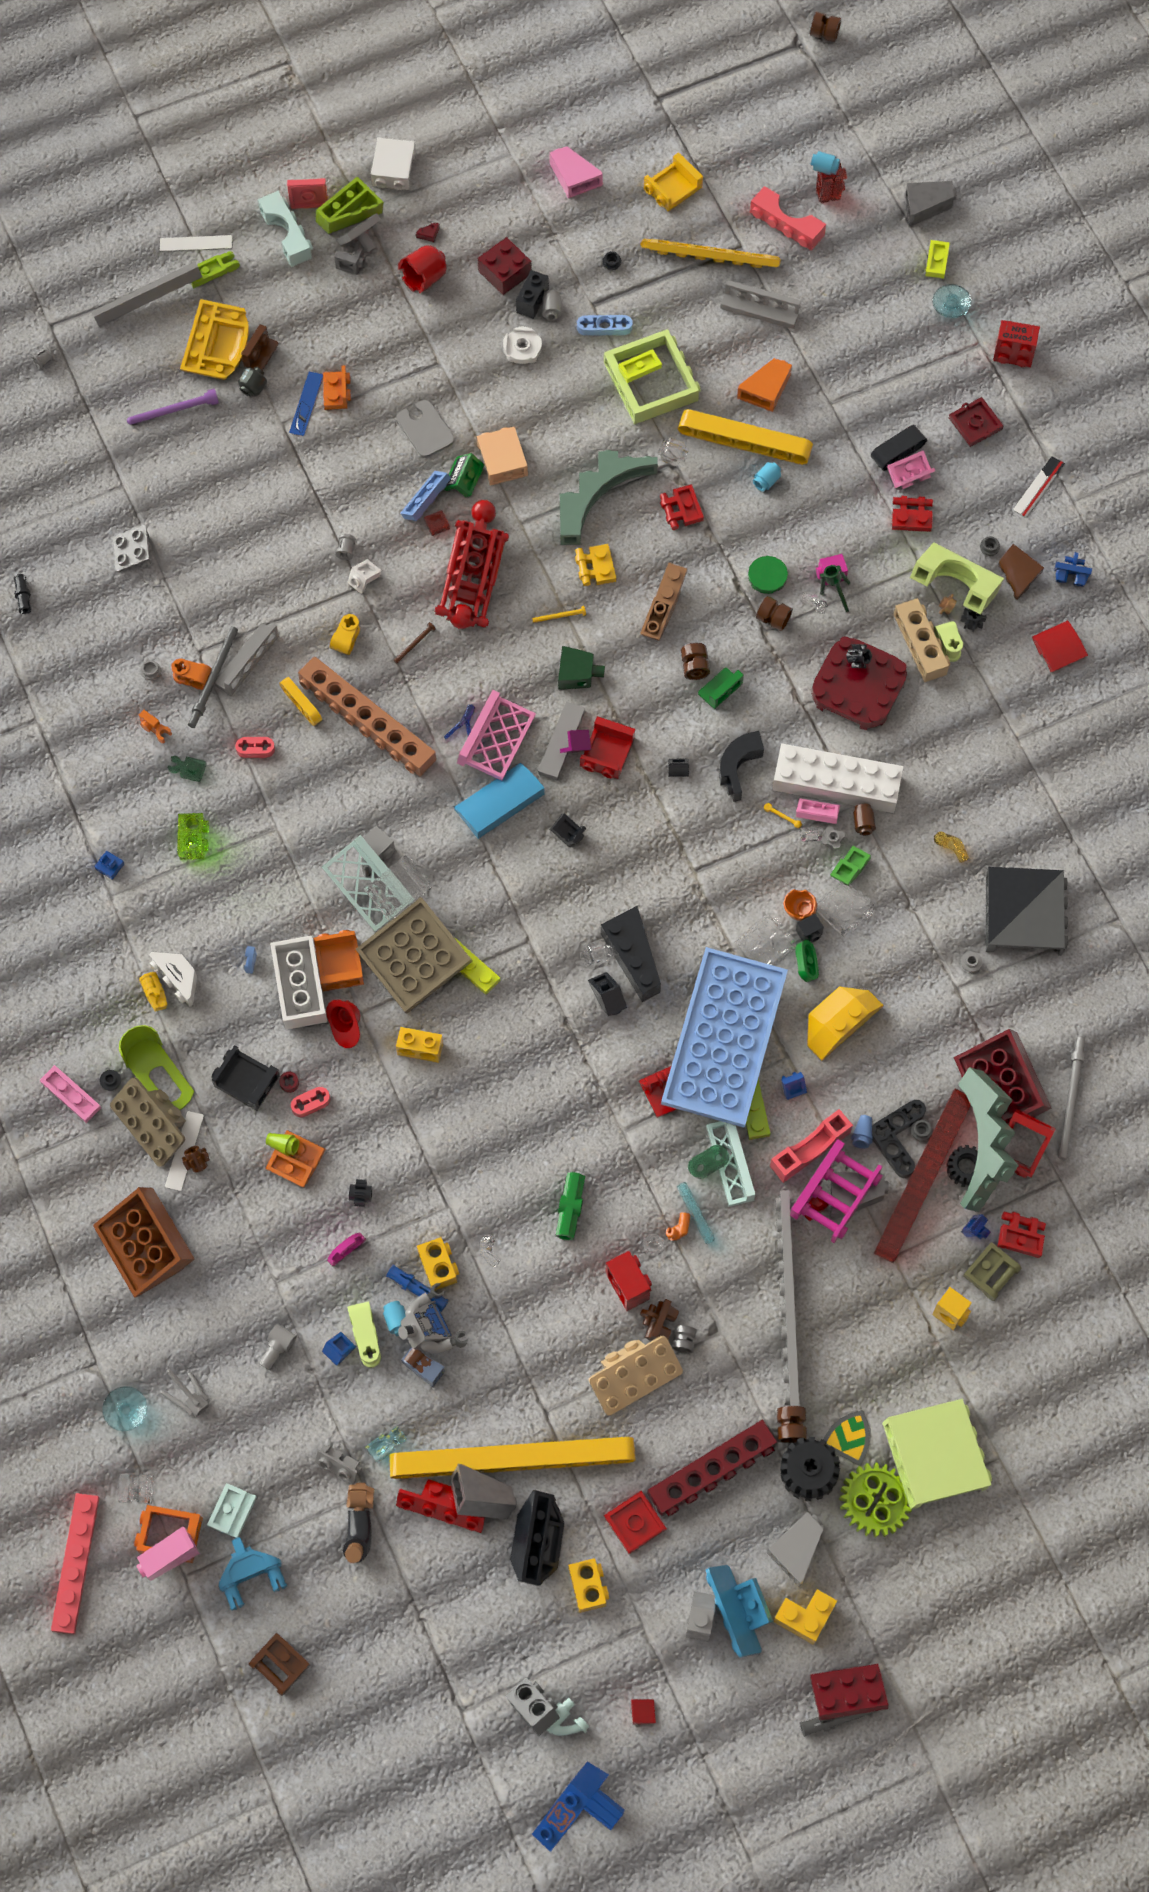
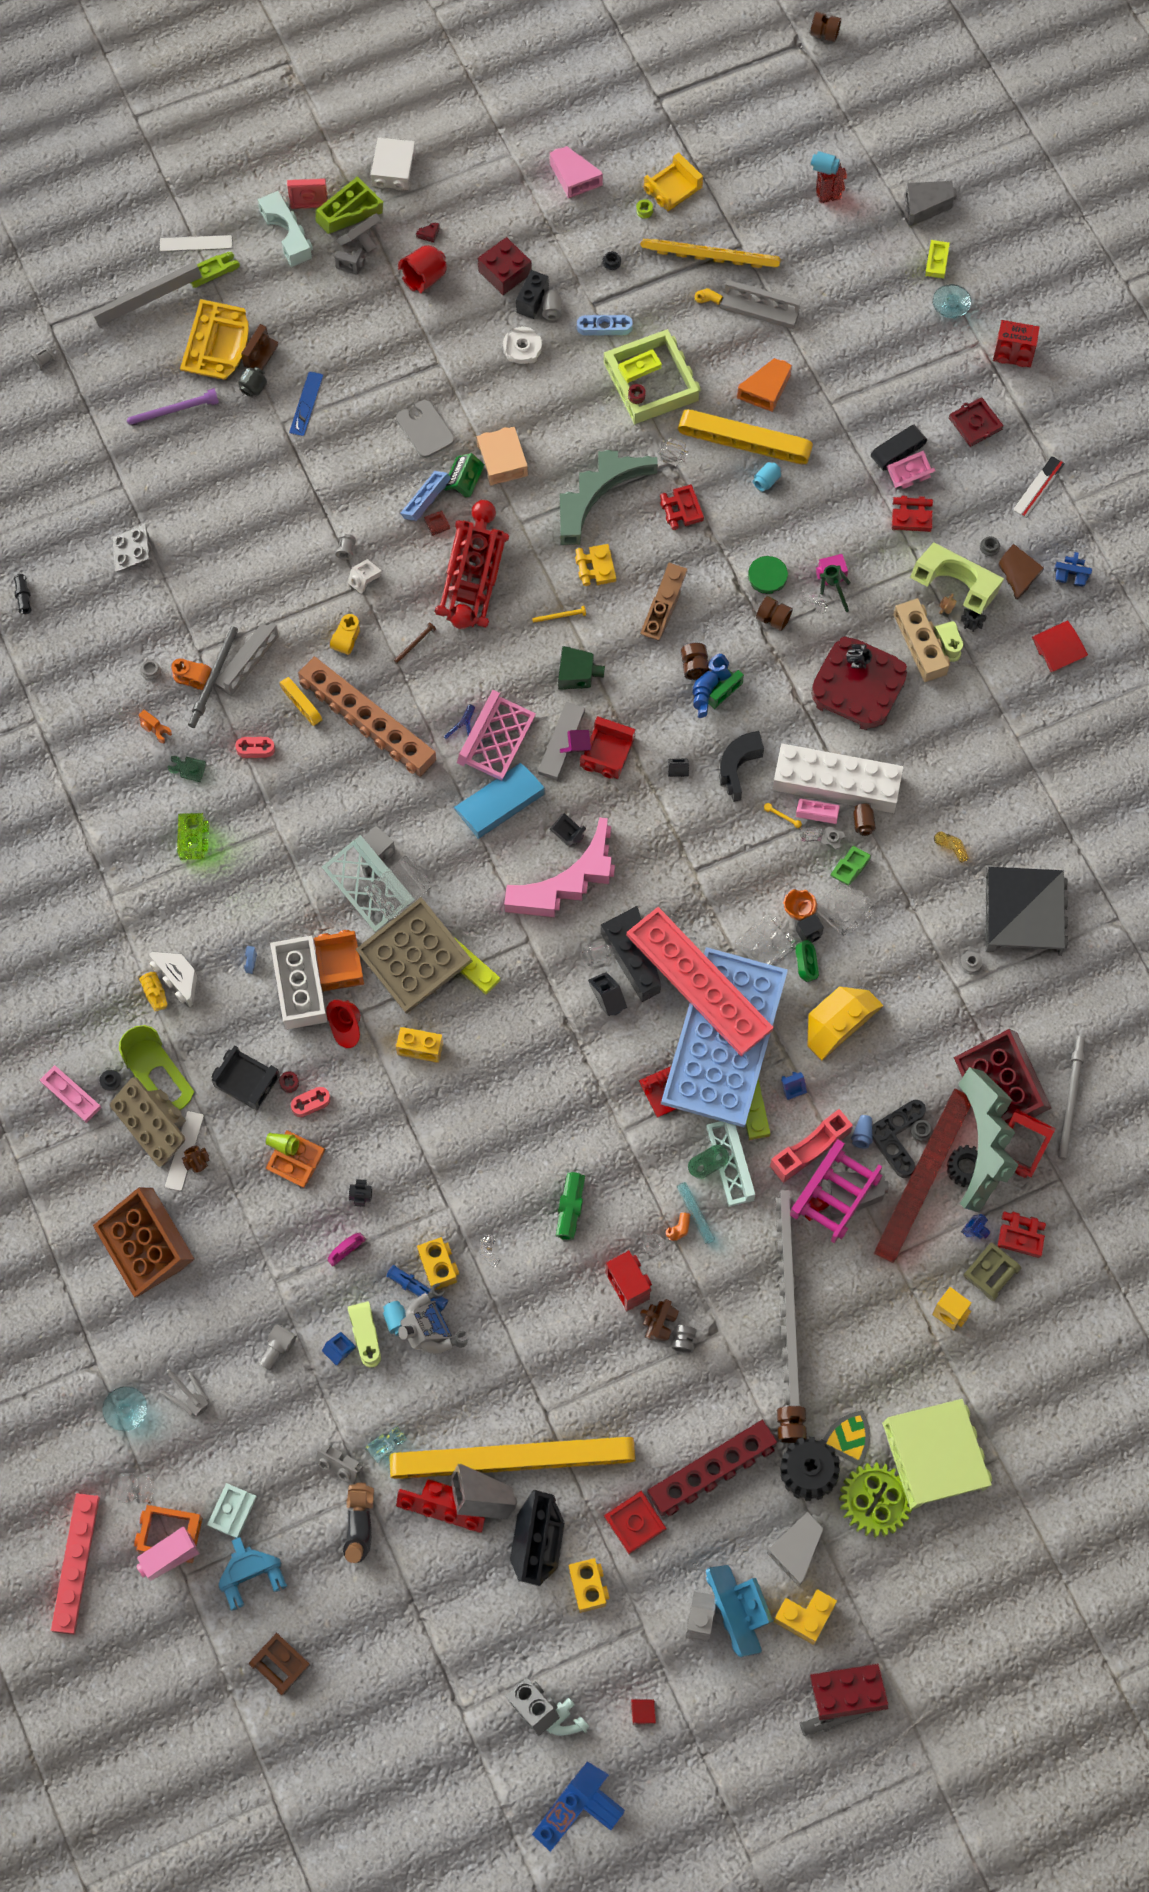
blue tile [94,851,124,880] -> none
orange bracket [323,366,351,410] -> none
sand blue leg [401,1347,445,1387] -> none
tan bracket [589,1336,683,1416] -> none
coral arch [750,186,826,251] -> none
none -> bright pink arch [504,817,615,917]
none -> coral plate [626,907,774,1057]
none -> dark red bush [628,384,646,404]
none -> lime bush [636,199,653,219]
none -> blue piece [692,653,732,718]
none -> yellow arm [694,288,724,305]

